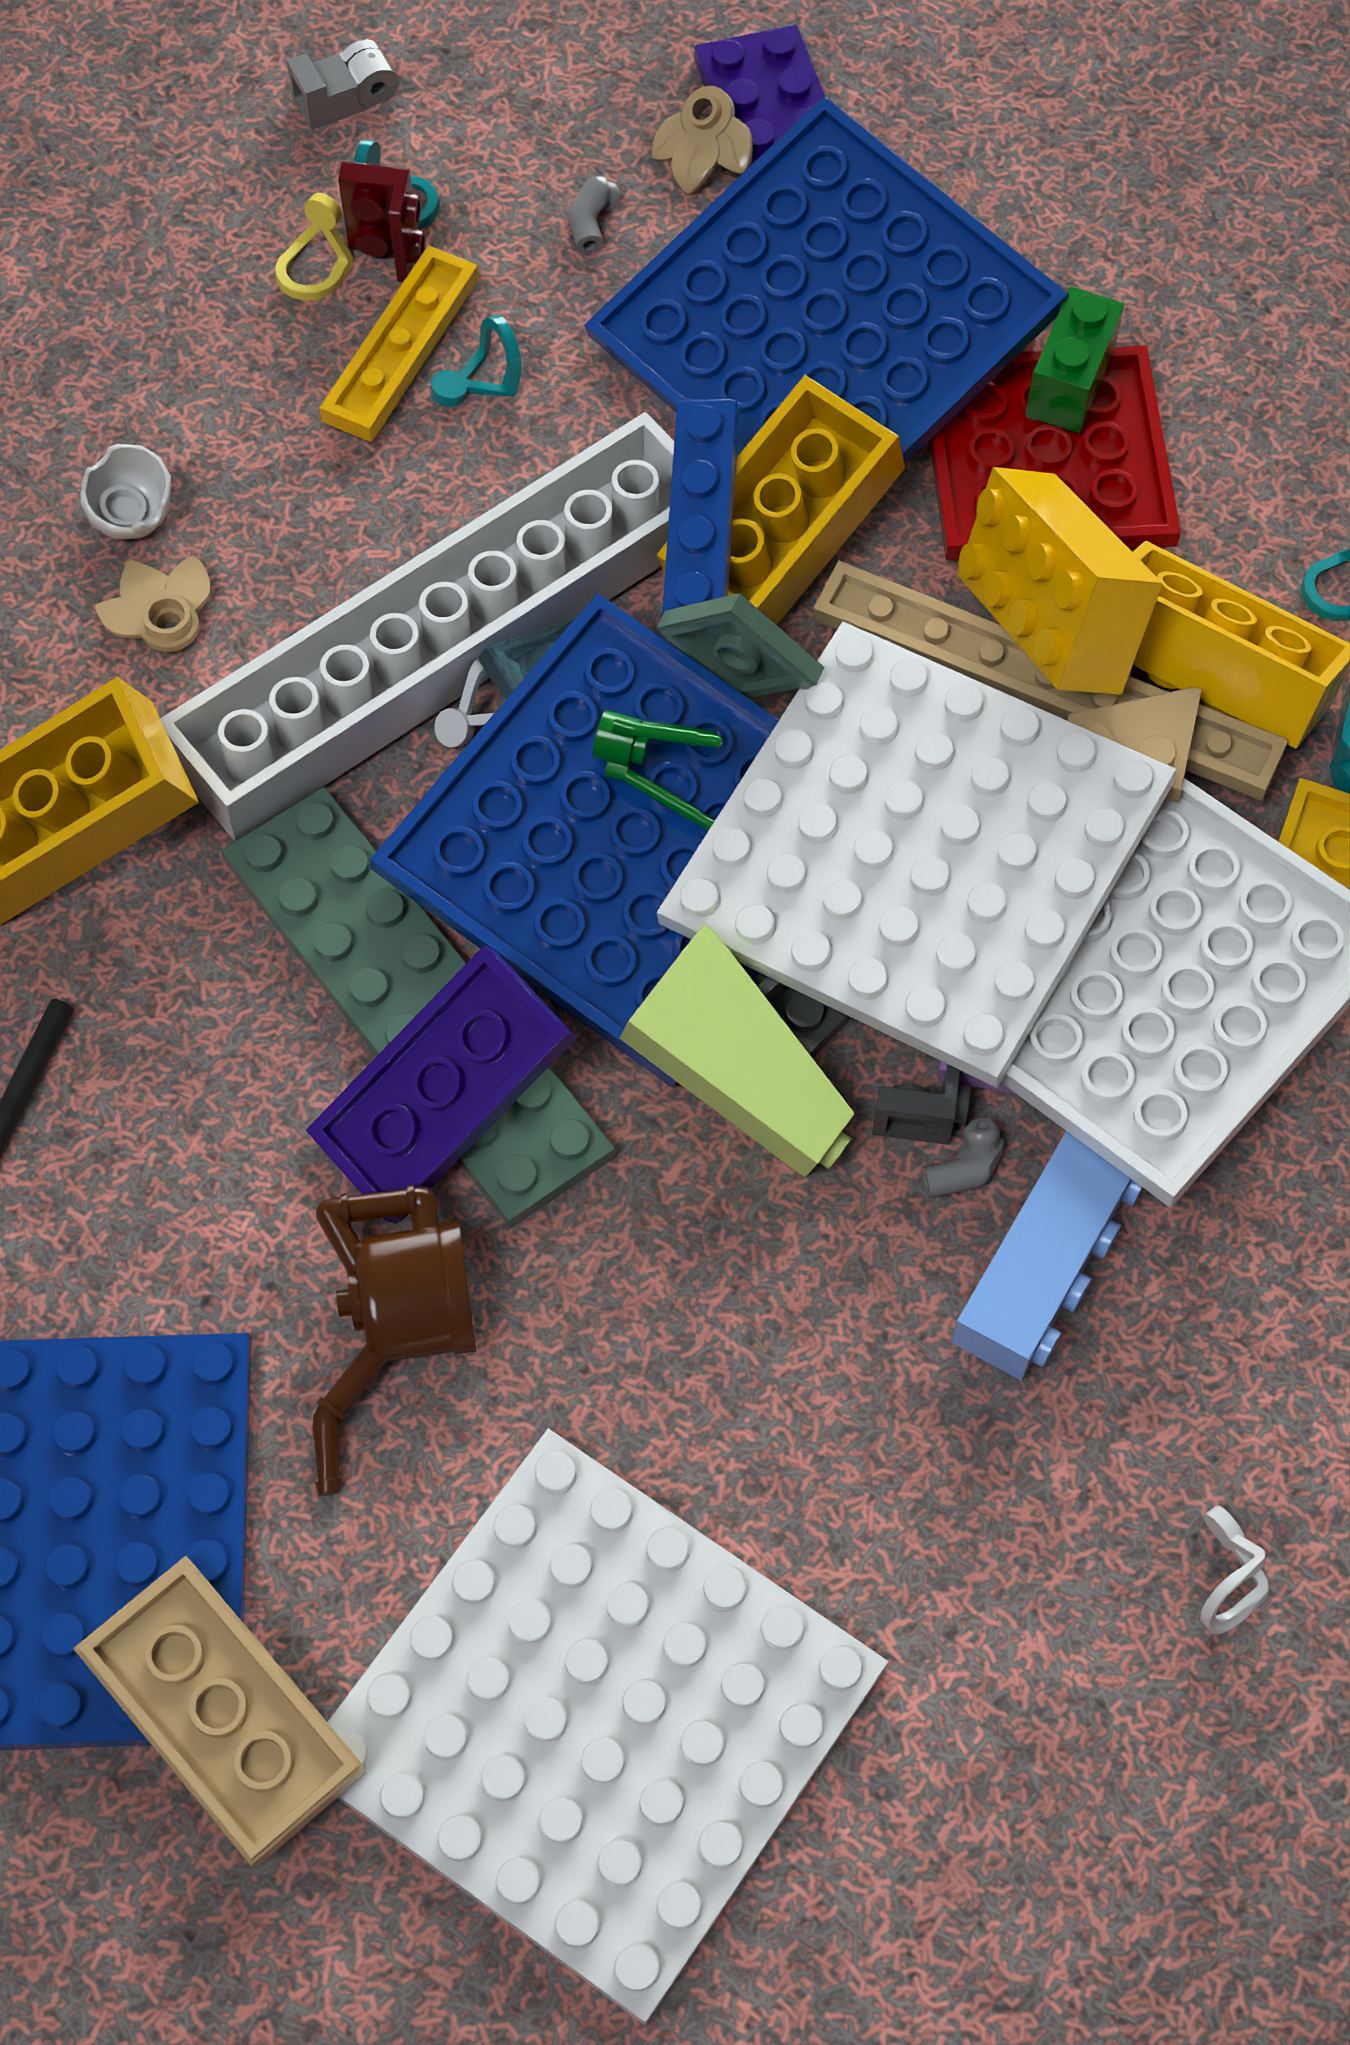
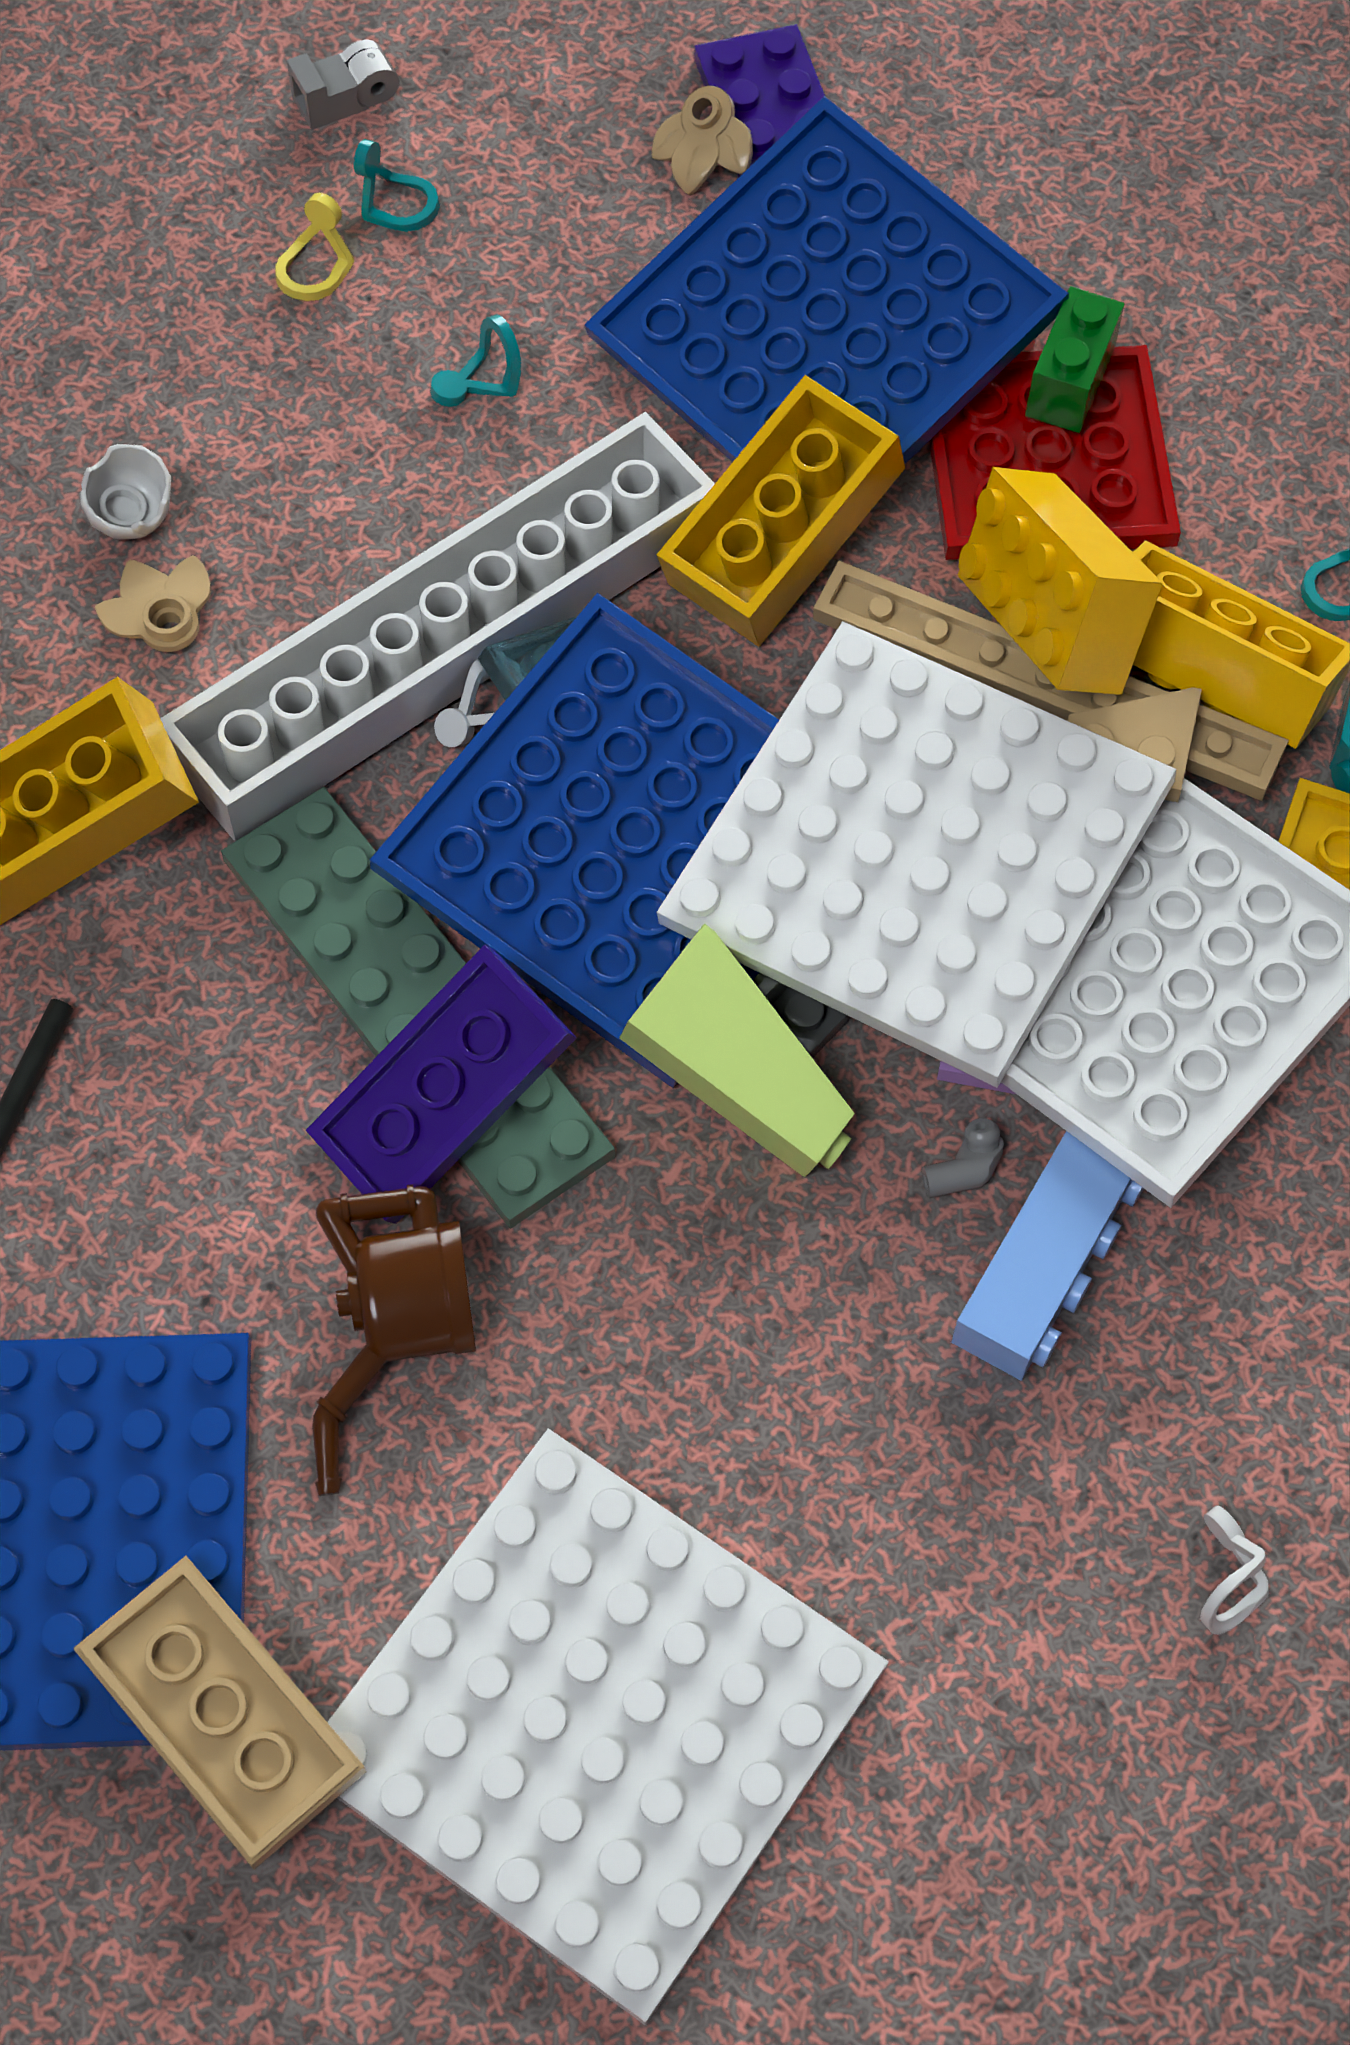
yellow plate [319,245,479,443] -> none
dark red bracket [338,161,425,282] -> none
light grey arm [567,176,621,254] -> none
green plant [592,710,722,831] -> none
sand green tile [656,593,825,698] -> none
blue plate [662,399,740,616] -> none
dark grey bracket [872,1064,970,1145] -> none

